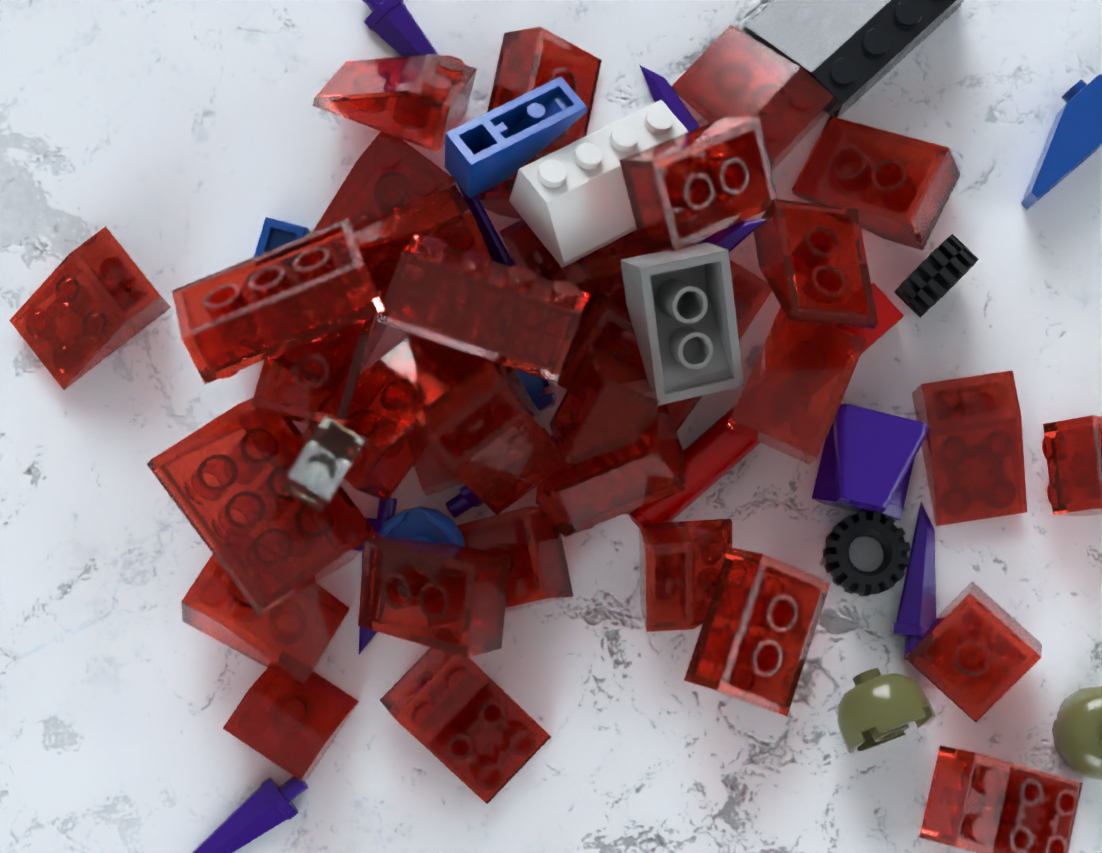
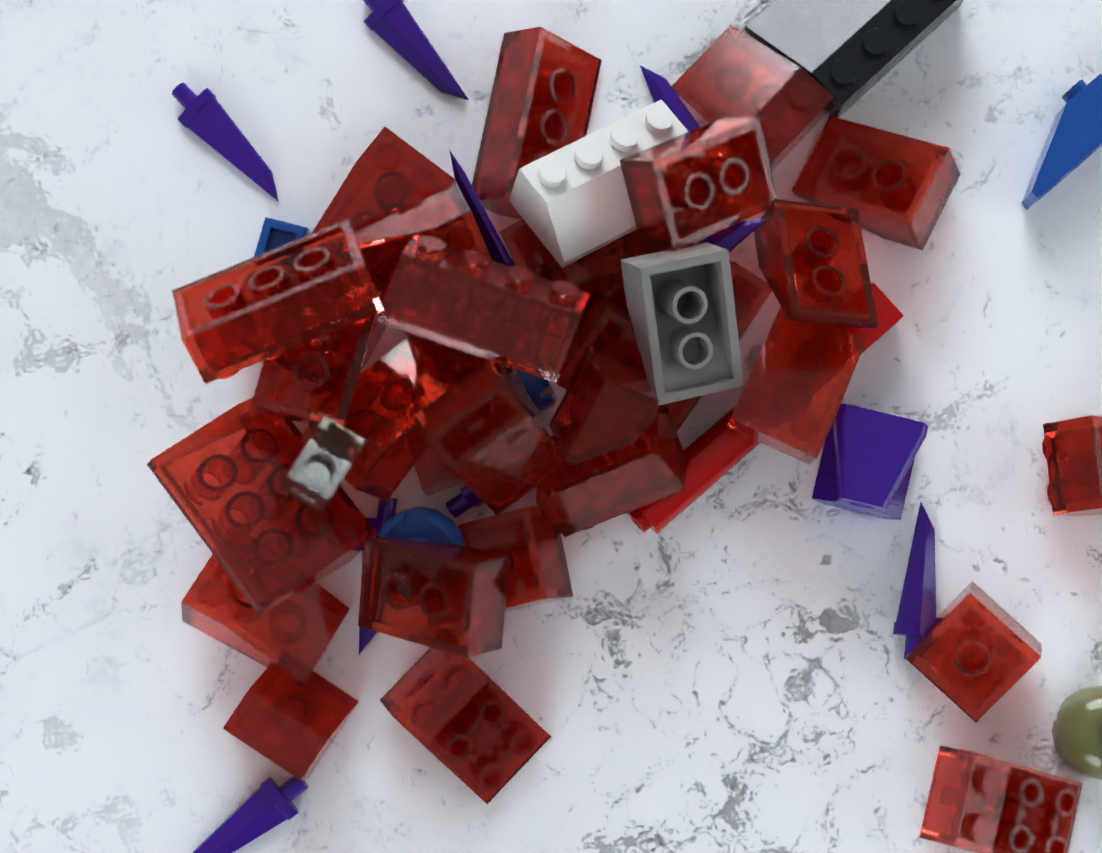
clear red slope [9,226,171,390] -> none
clear red slope [313,54,477,153] -> none
blue slope [445,76,587,199] -> none
clear red slope [639,519,732,632] -> none
clear red brick [684,547,831,716] -> none
black tyre [823,511,911,596] -> none
olive cylinder [837,668,936,753] -> none
black tyre [894,234,979,317] -> none
clear red slope [912,370,1027,526] -> none
none -> dark purple bar [172,82,279,202]

